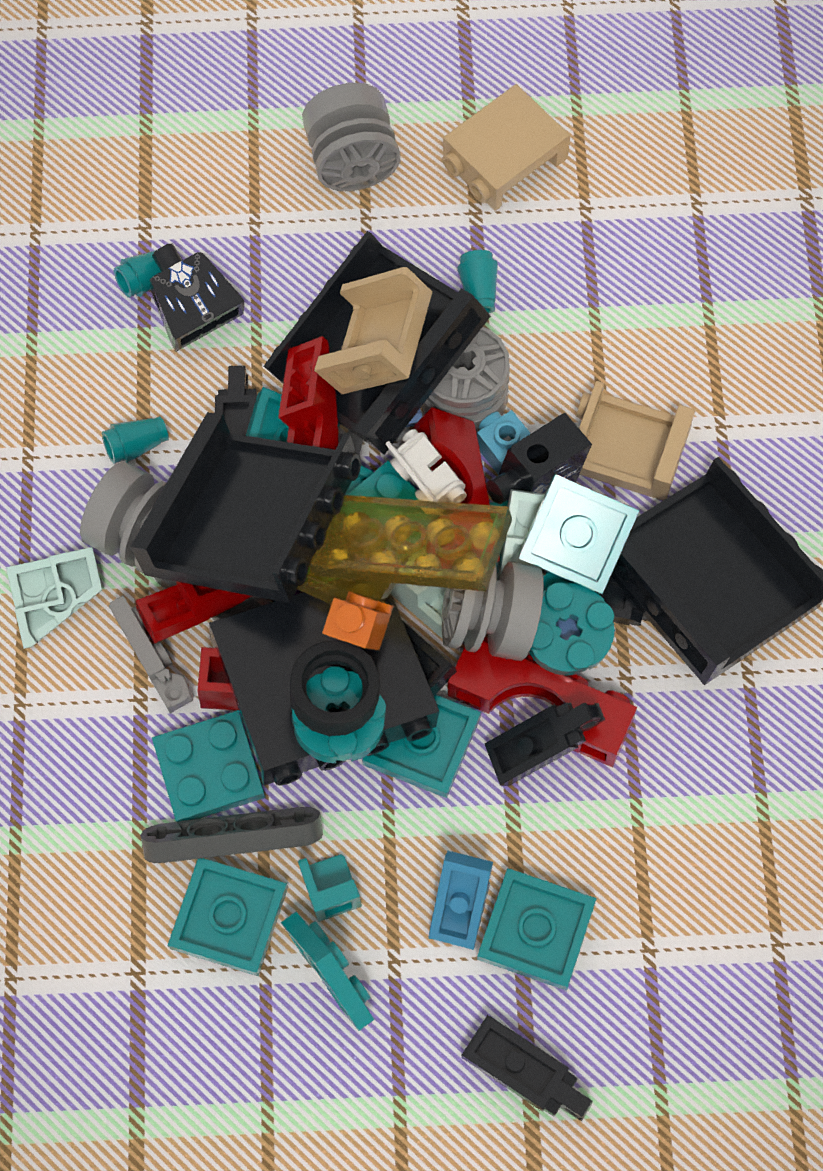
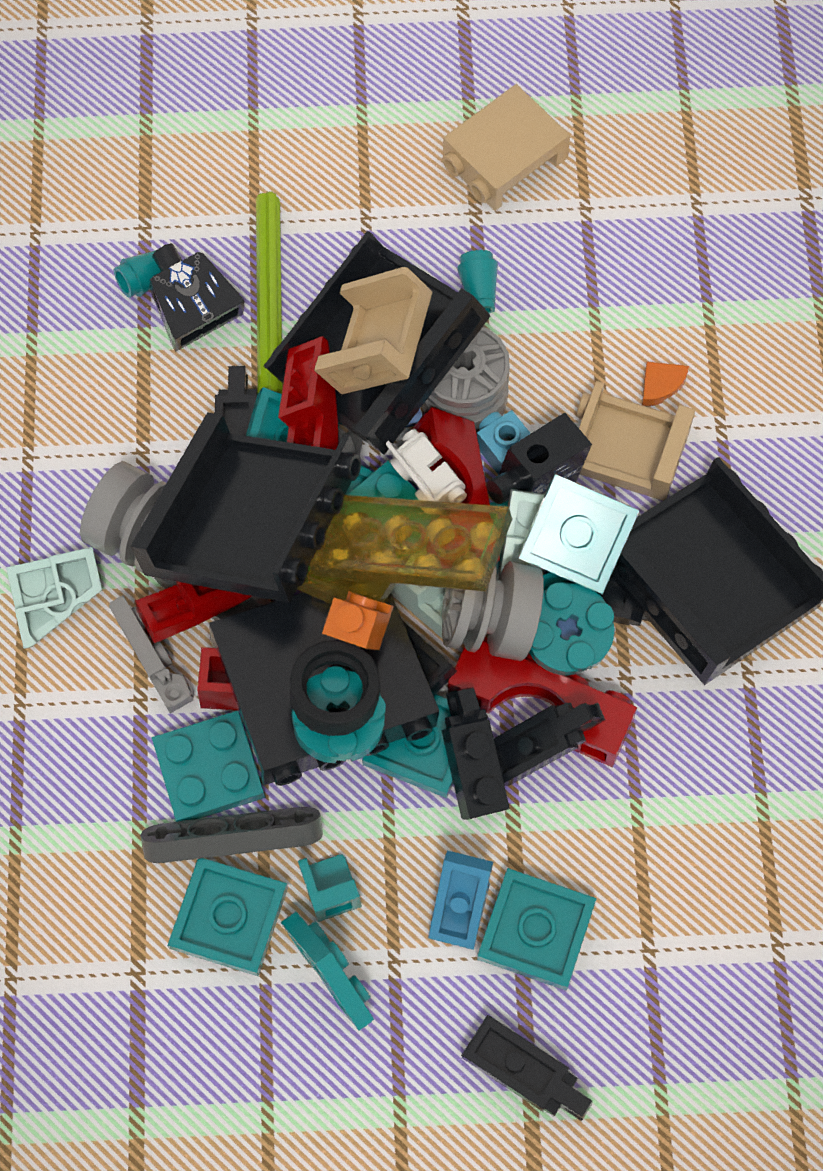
teal cone [102,416,169,464] -> none
light grey wheel [302,83,400,191] -> none
none -> lime axle [256,191,283,394]
none -> black hinge [441,687,510,820]
none -> orange tile [642,362,689,406]

